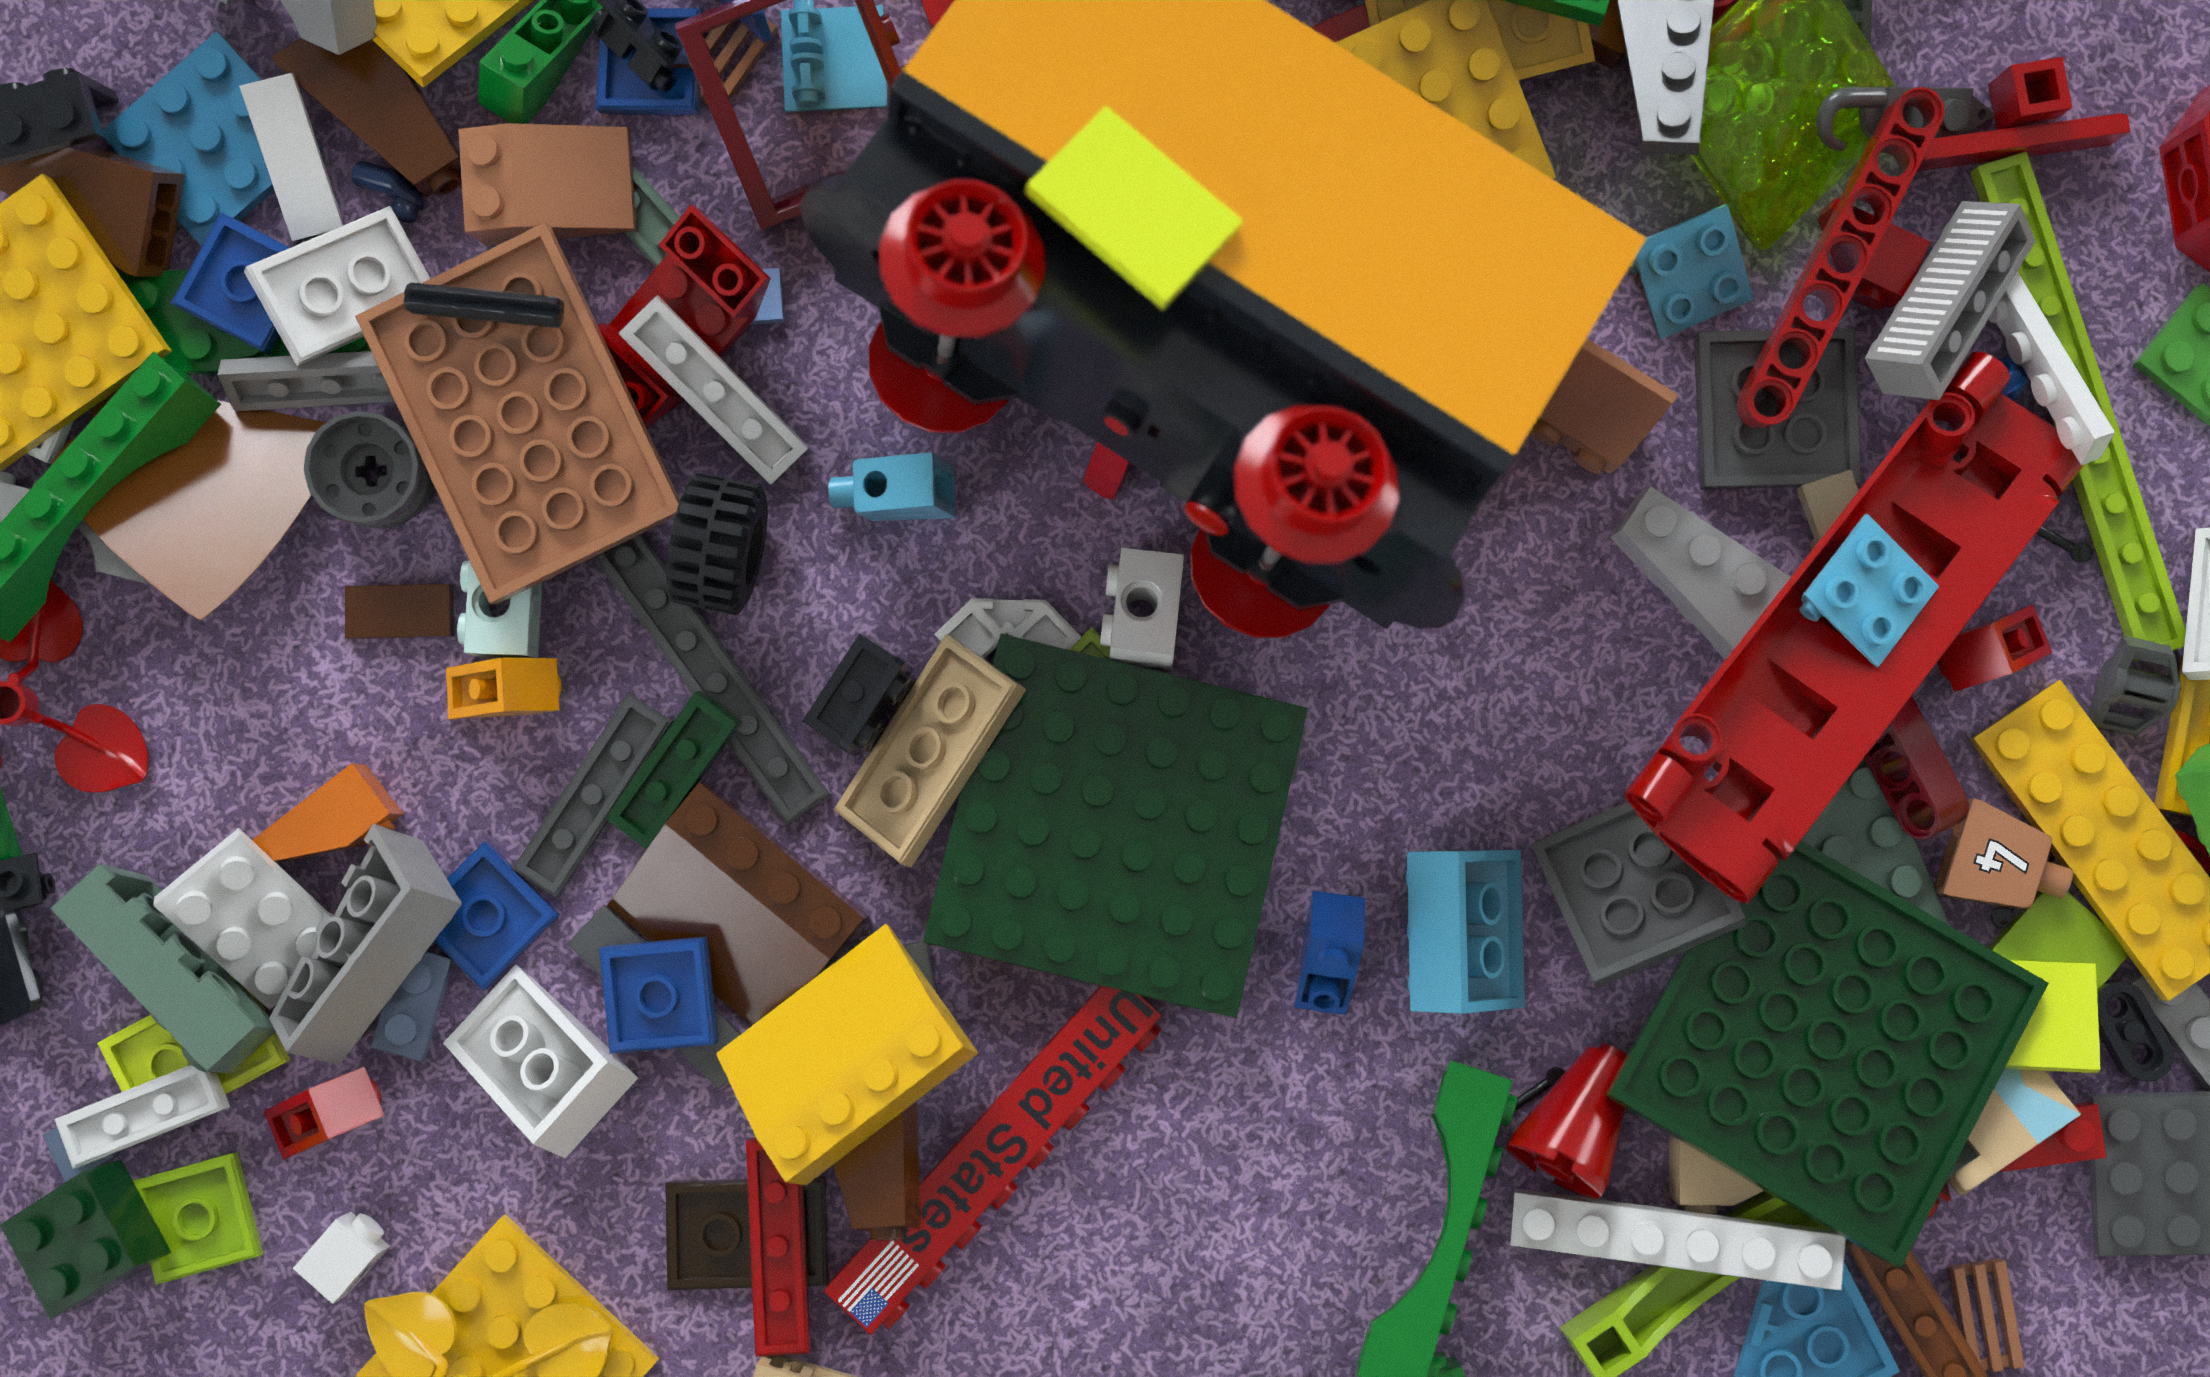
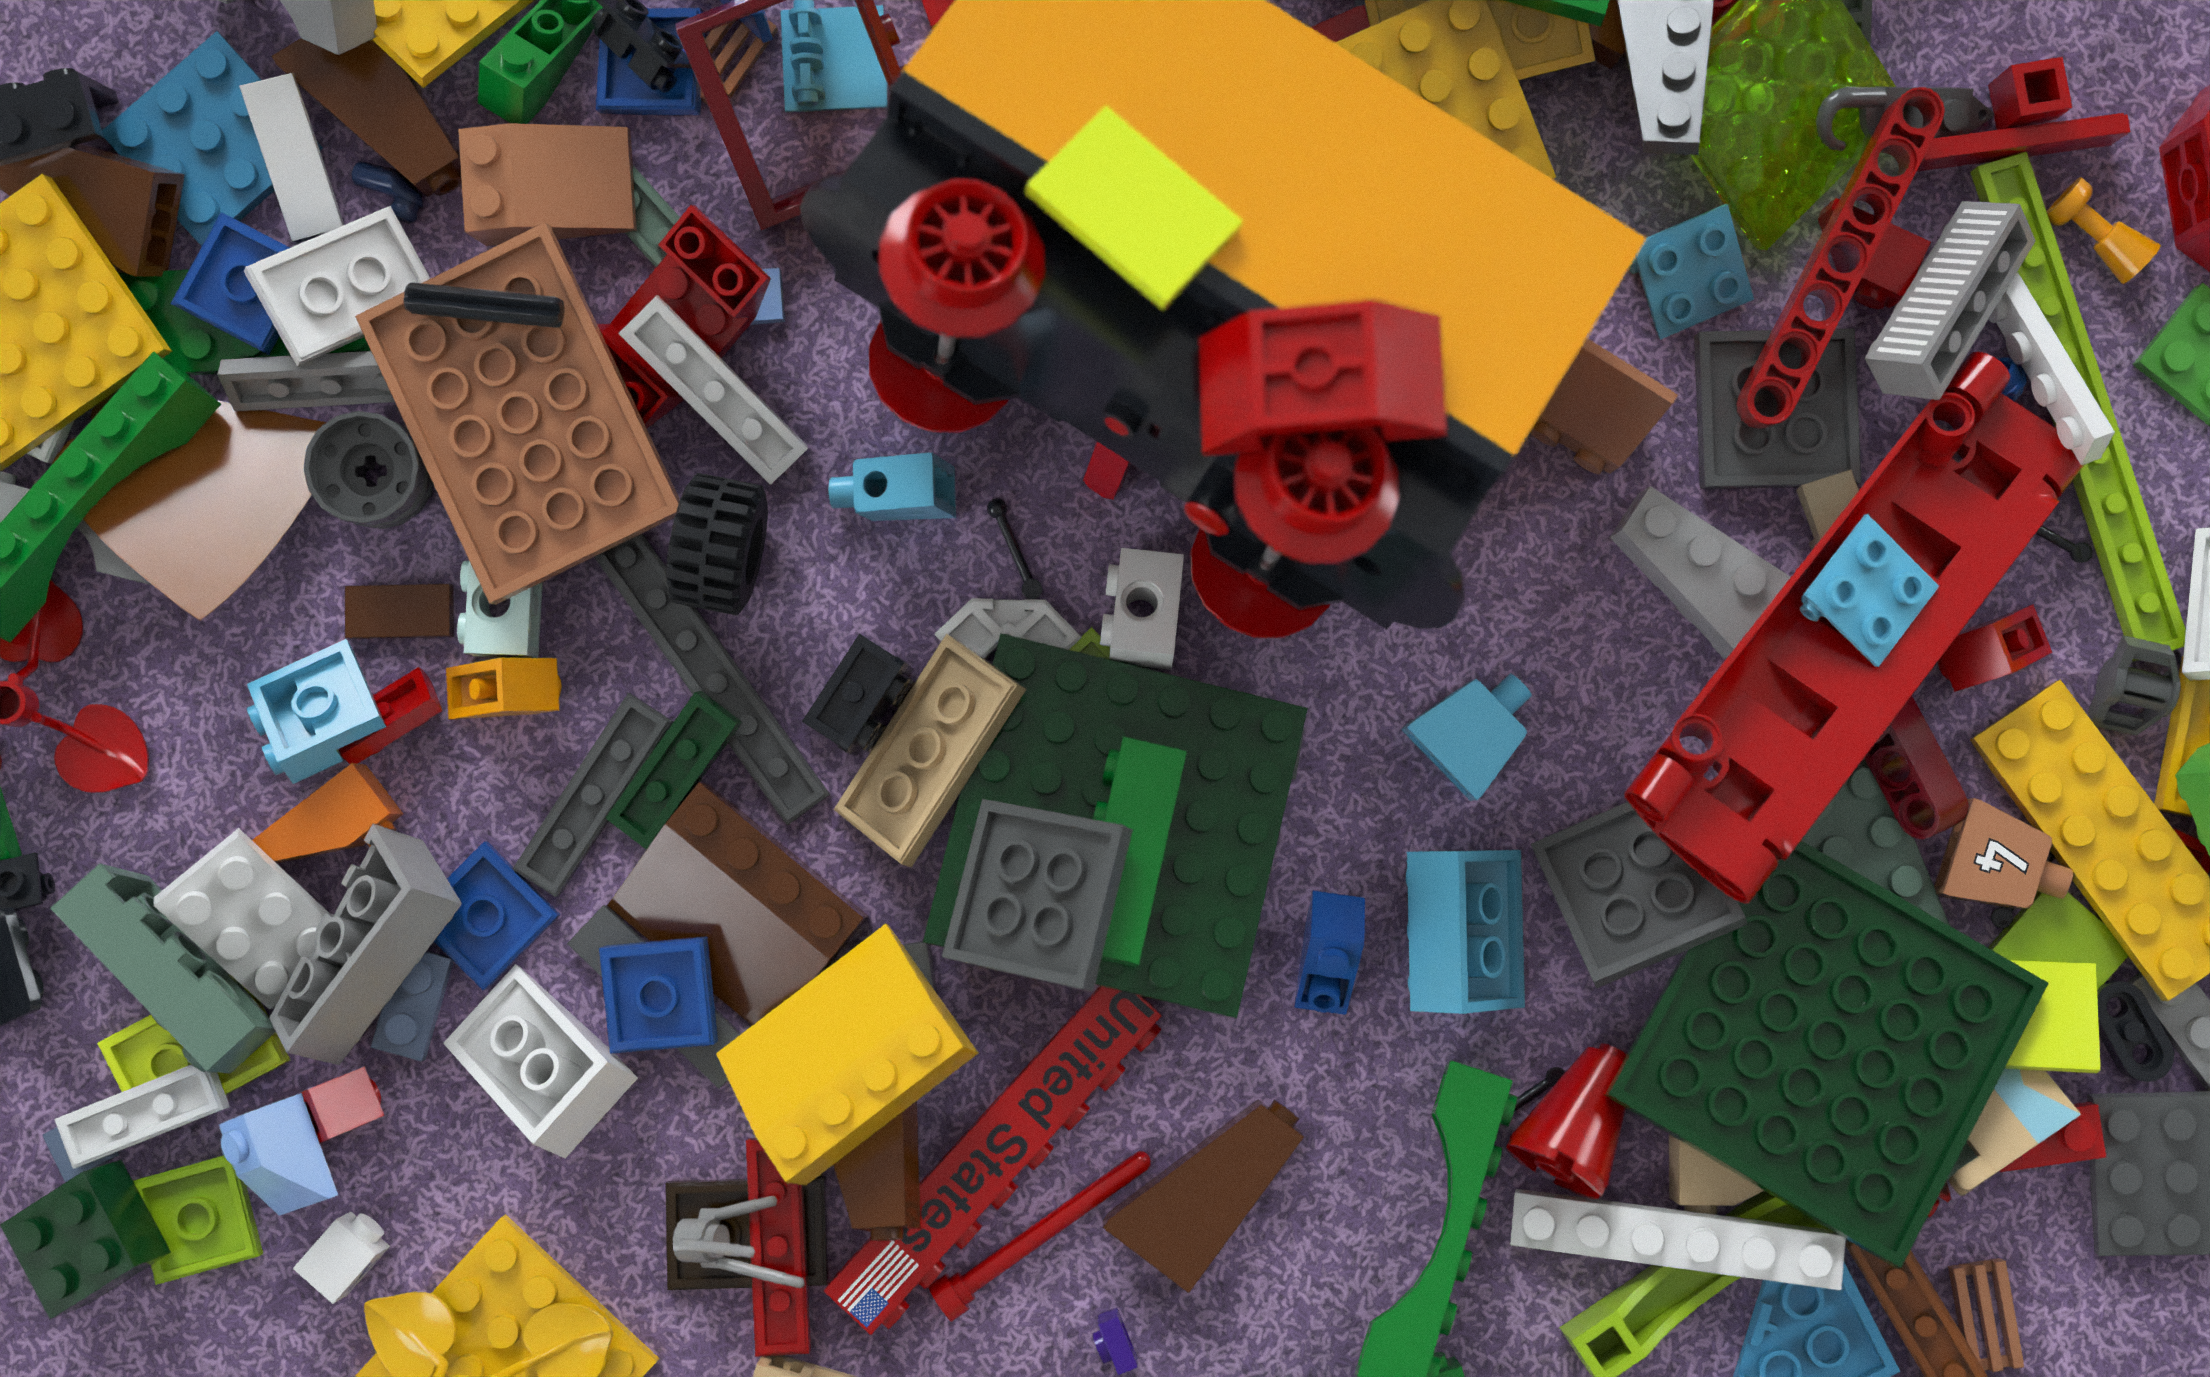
none -> light blue slope [219,1093,338,1216]
none -> medium azure plate [247,639,386,784]
none -> red plate [339,667,443,764]
none -> light grey plant [673,1196,805,1288]
none -> red piece [928,1151,1151,1322]
none -> dark grey plate [942,799,1133,992]
none -> black hinge [987,498,1042,599]
none -> dark purple plate [1092,1307,1138,1375]
none -> green brick [1093,736,1187,967]
none -> reddish brown slope [1103,1099,1304,1293]
none -> red slope [1199,299,1447,456]
none -> medium azure torso [1401,673,1532,801]
none -> light orange piece [2047,177,2161,284]

